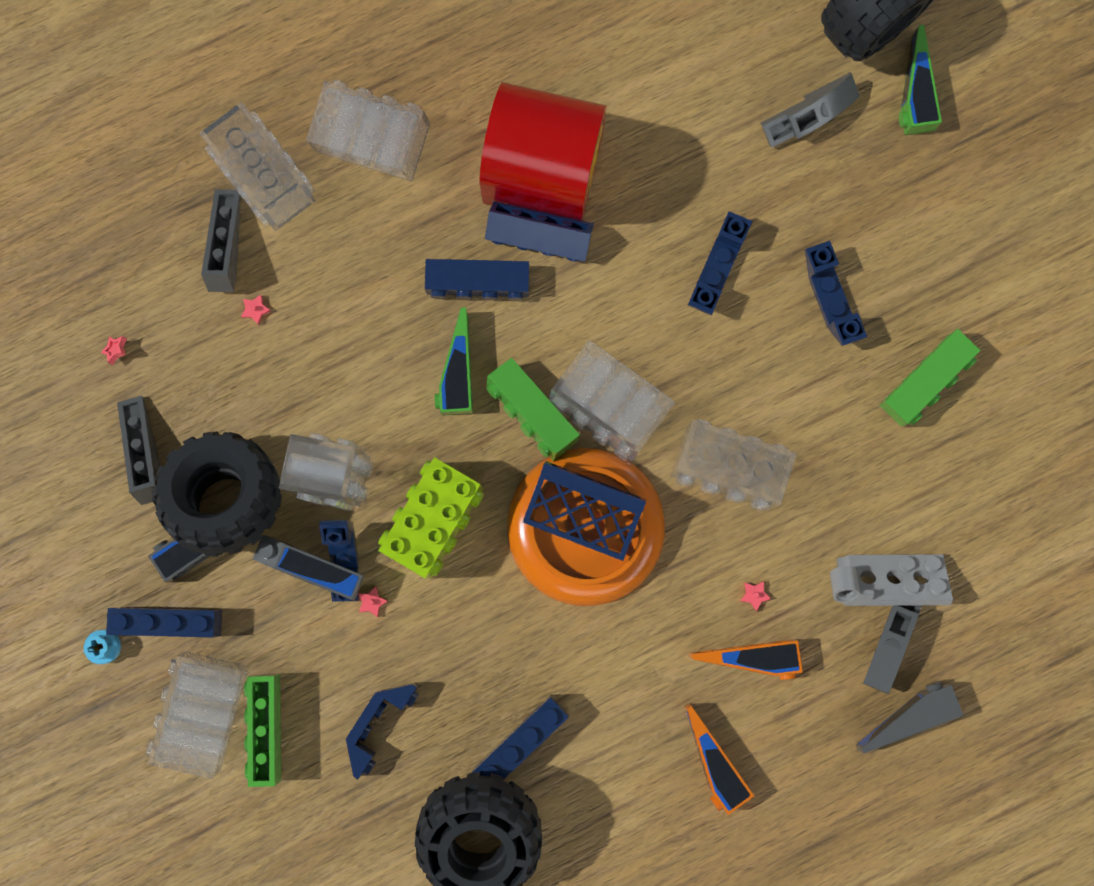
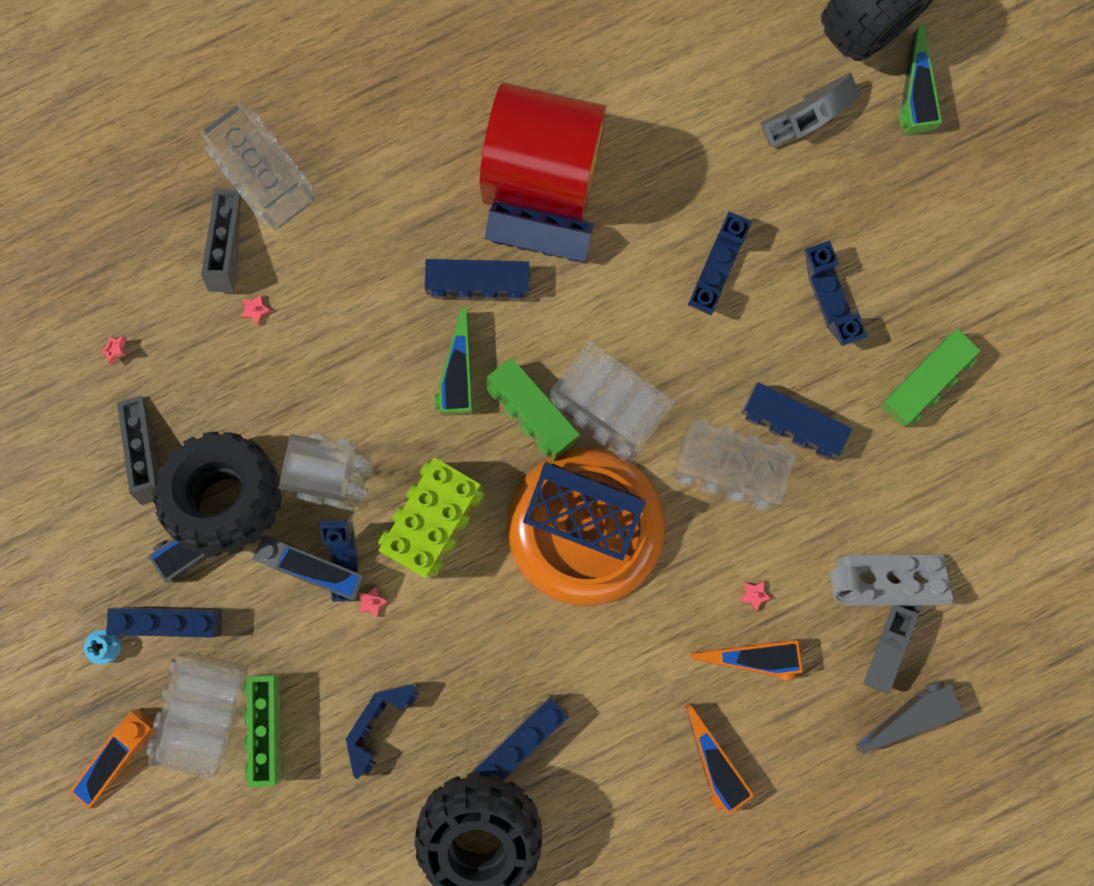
clear brick [306,80,430,182] -> none
none -> slope [69,708,160,809]
none -> dark blue brick [741,382,853,460]

